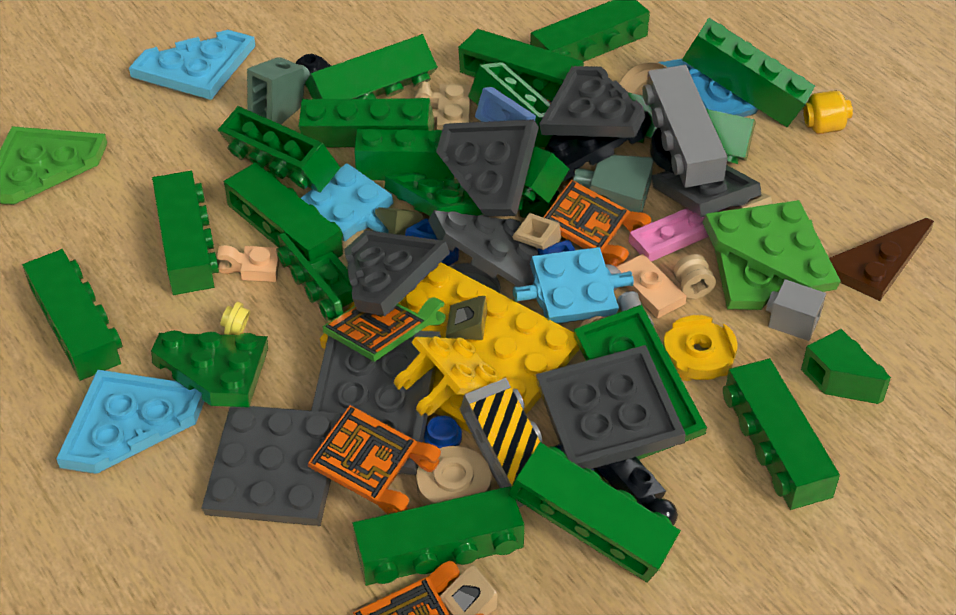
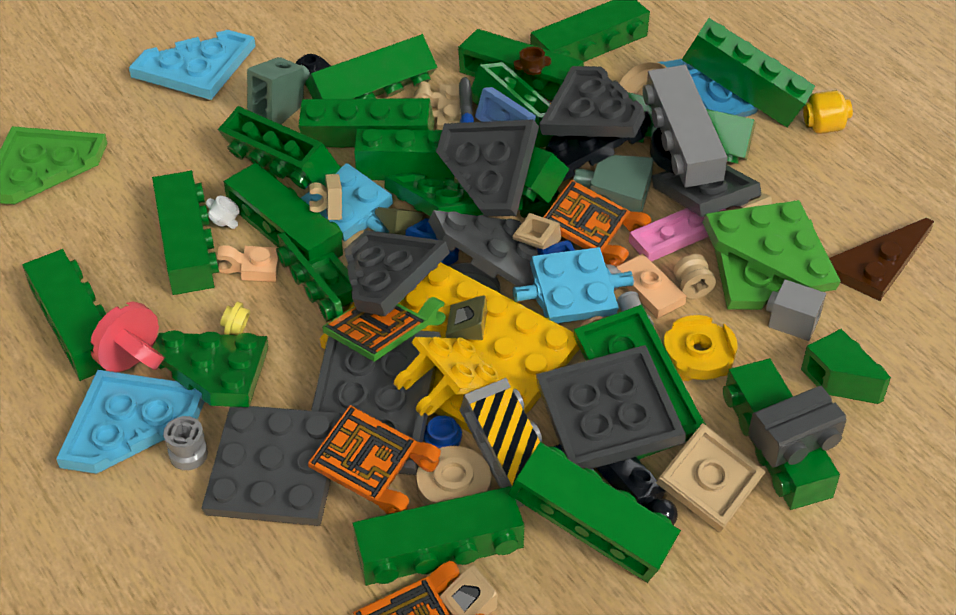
none -> coral tile [90,301,165,372]
none -> light grey wheel [163,416,208,470]
none -> white plate [205,196,240,229]
none -> tan tile [309,174,342,220]
none -> dark grey piece [459,77,474,123]
none -> reddish brown plate [514,46,551,75]
none -> tan tile [656,423,766,532]
none -> dark grey brick [748,386,847,467]

